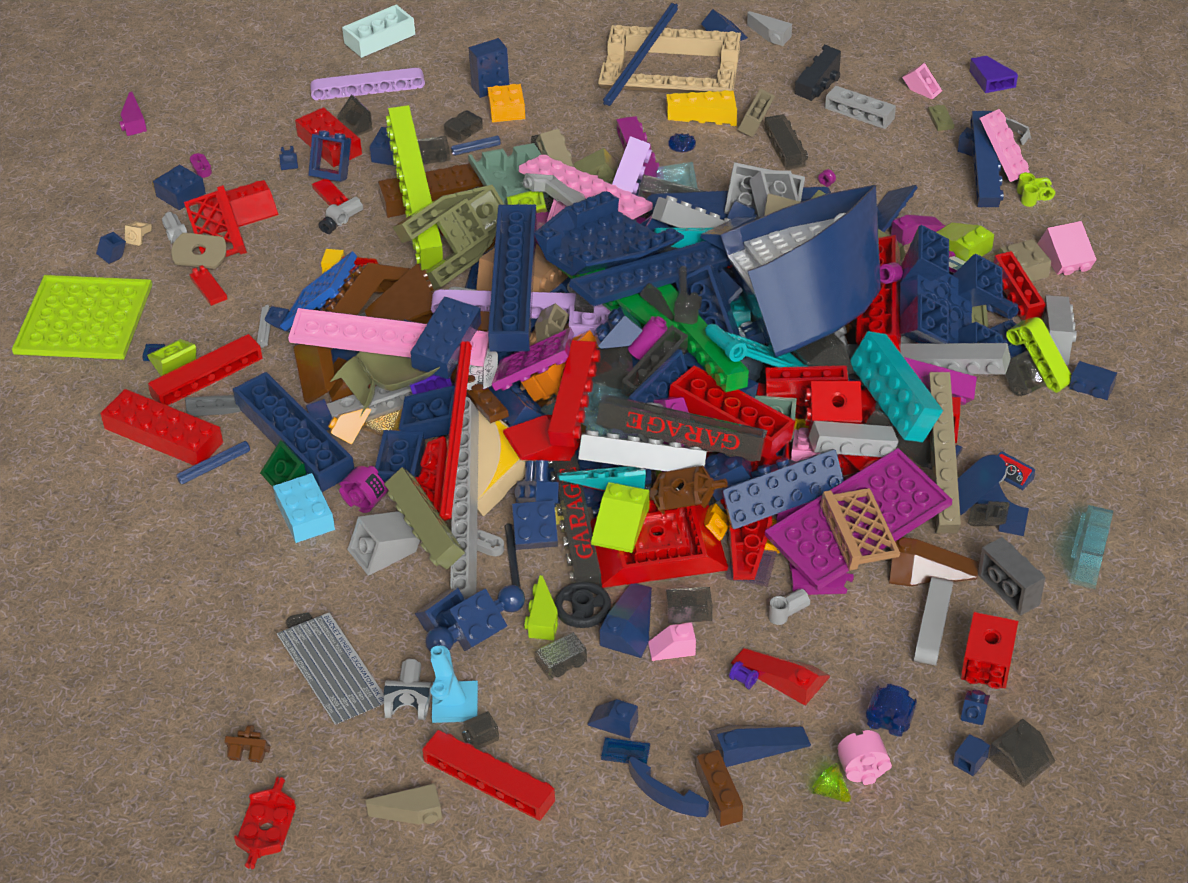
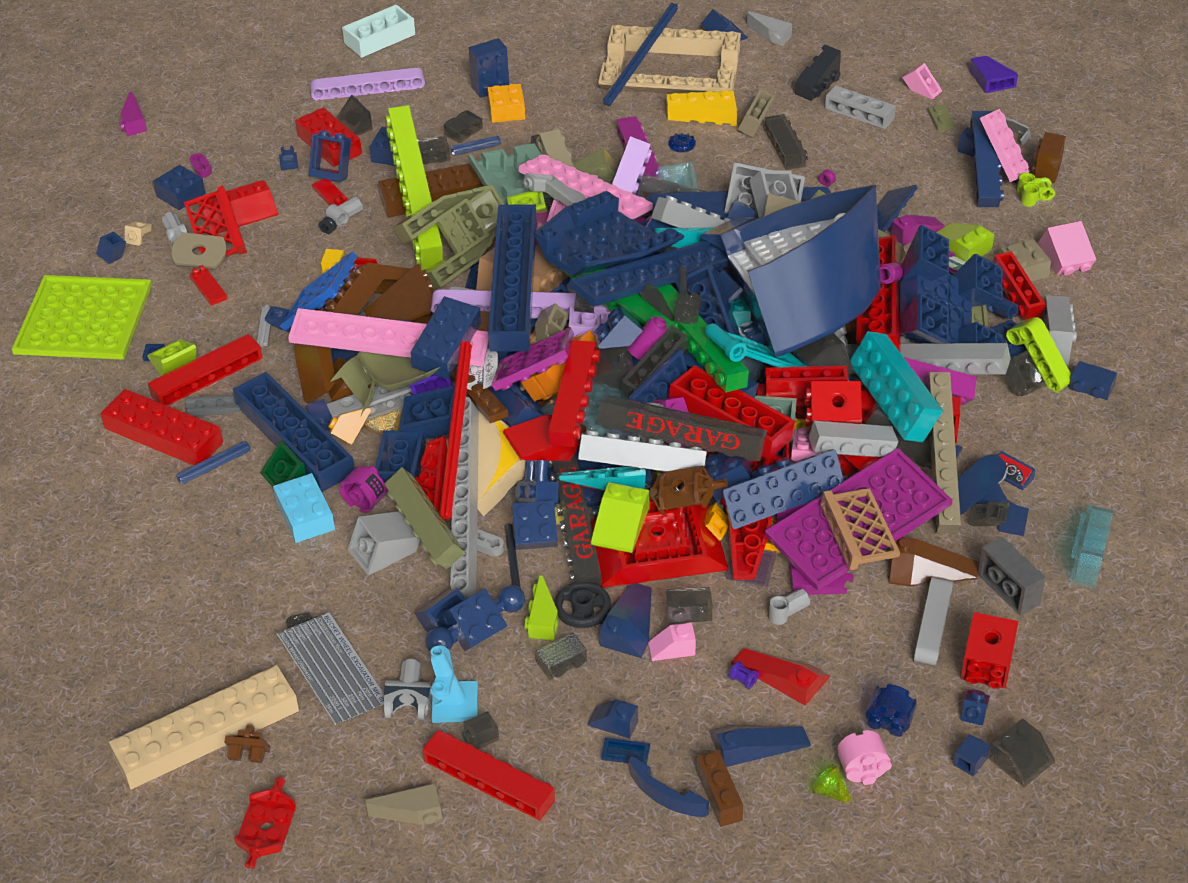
none -> tan brick [109,665,299,789]
none -> reddish brown brick [1032,132,1066,184]

